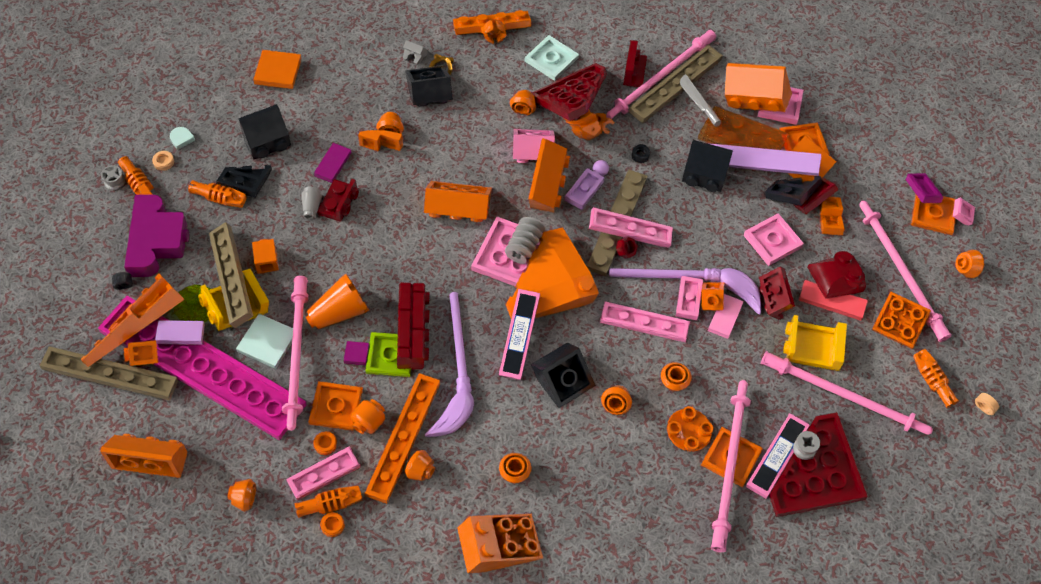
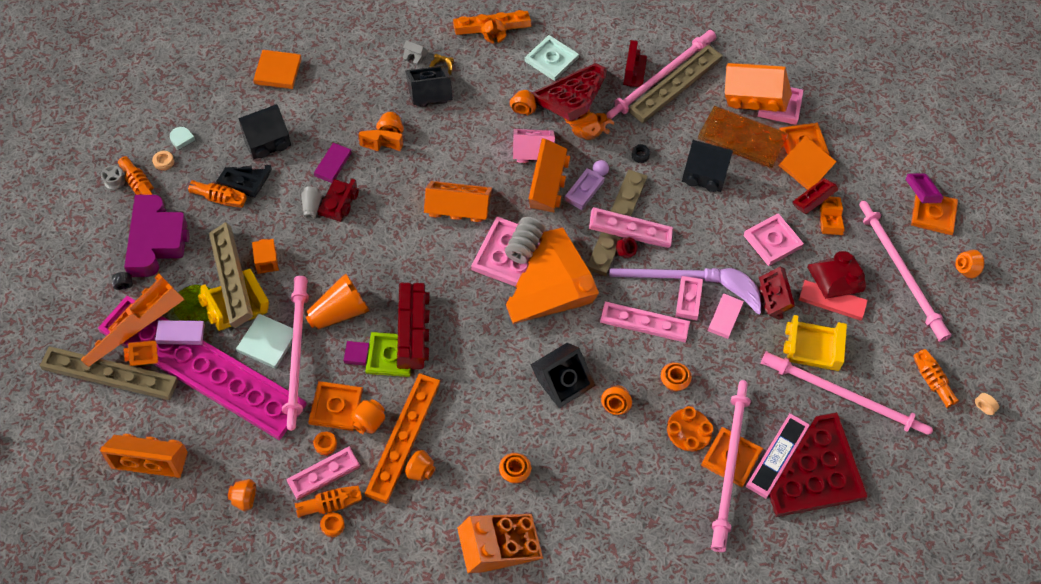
lavender piece [425,292,474,437] -> none
tile [499,289,540,380] -> none
light grey piece [680,74,721,127] -> none
orange bracket [701,282,724,310] -> none
lavender tile [708,143,821,176] -> none
black wing [765,176,822,206] -> none
light grey wheel [793,431,820,460] -> none
orange tile [872,291,931,349] -> none
bright pink tile [953,197,975,226] -> none

